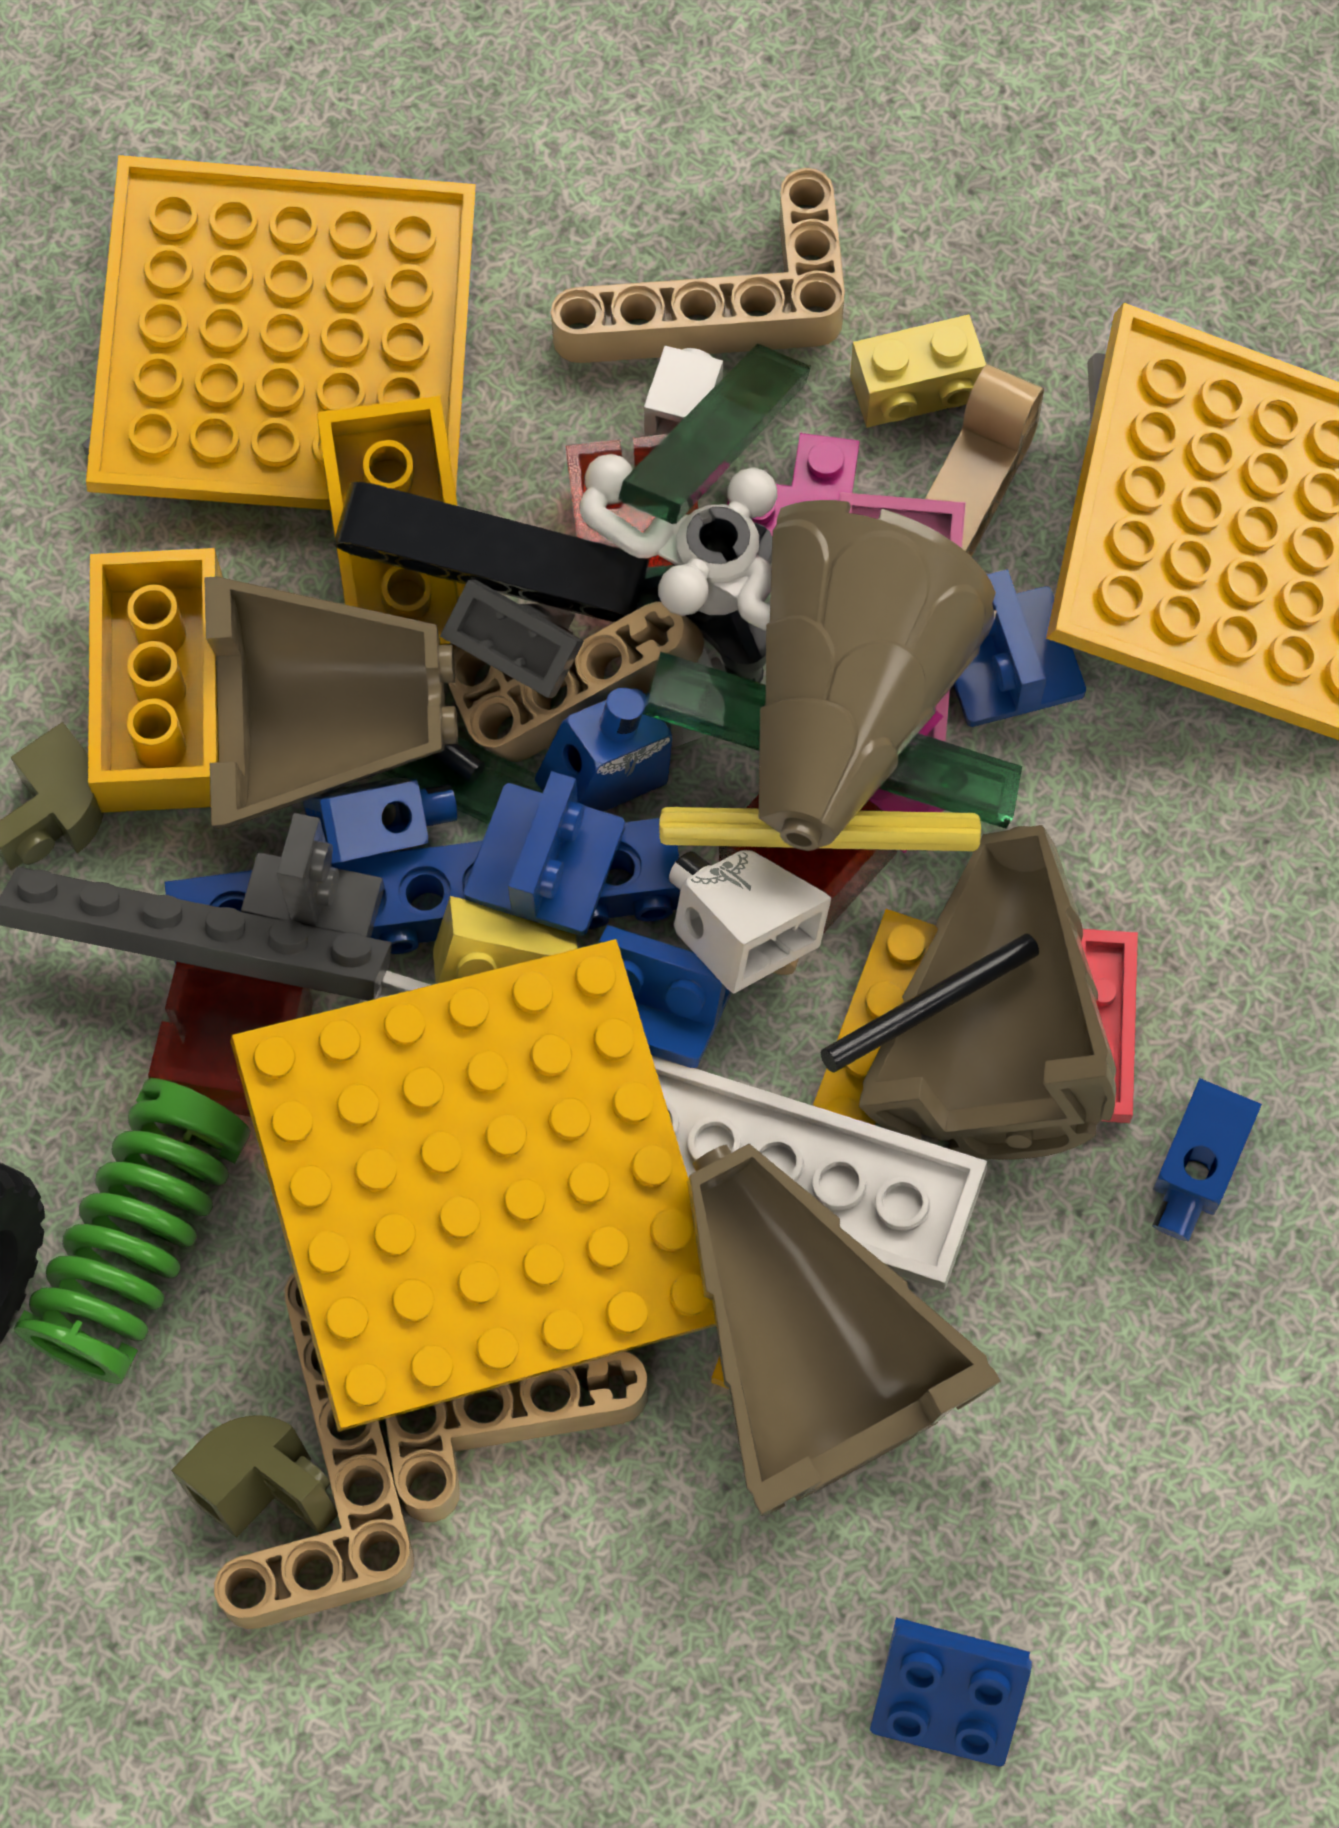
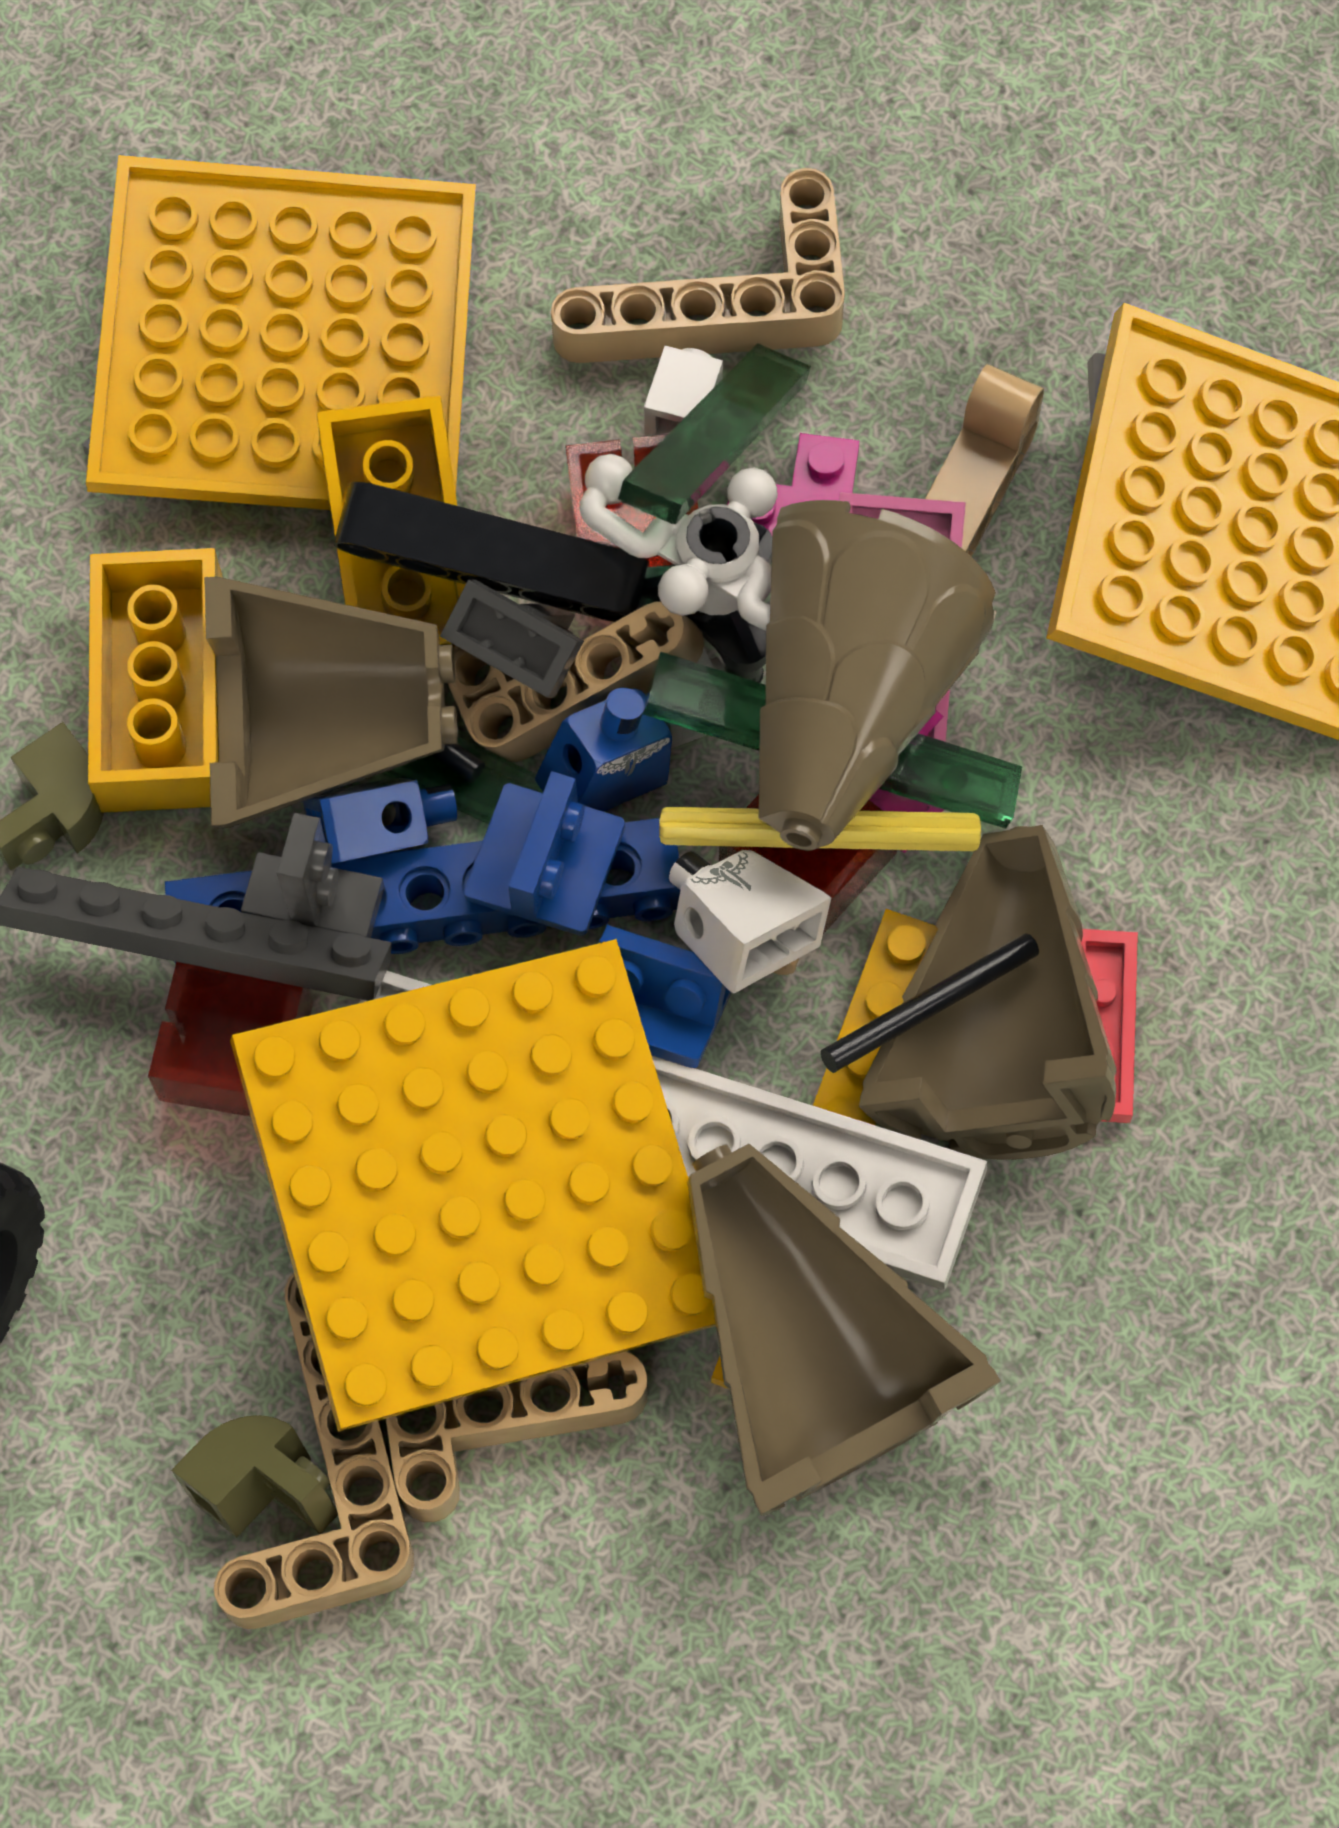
bright green piece [14,1078,251,1384] -> none
light yellow brick [433,896,578,984] -> none
light yellow brick [850,314,986,428] -> none
blue bracket [870,1617,1032,1767] -> none
blue bracket [953,569,1086,727] -> none
blue torso [1152,1078,1262,1242] -> none

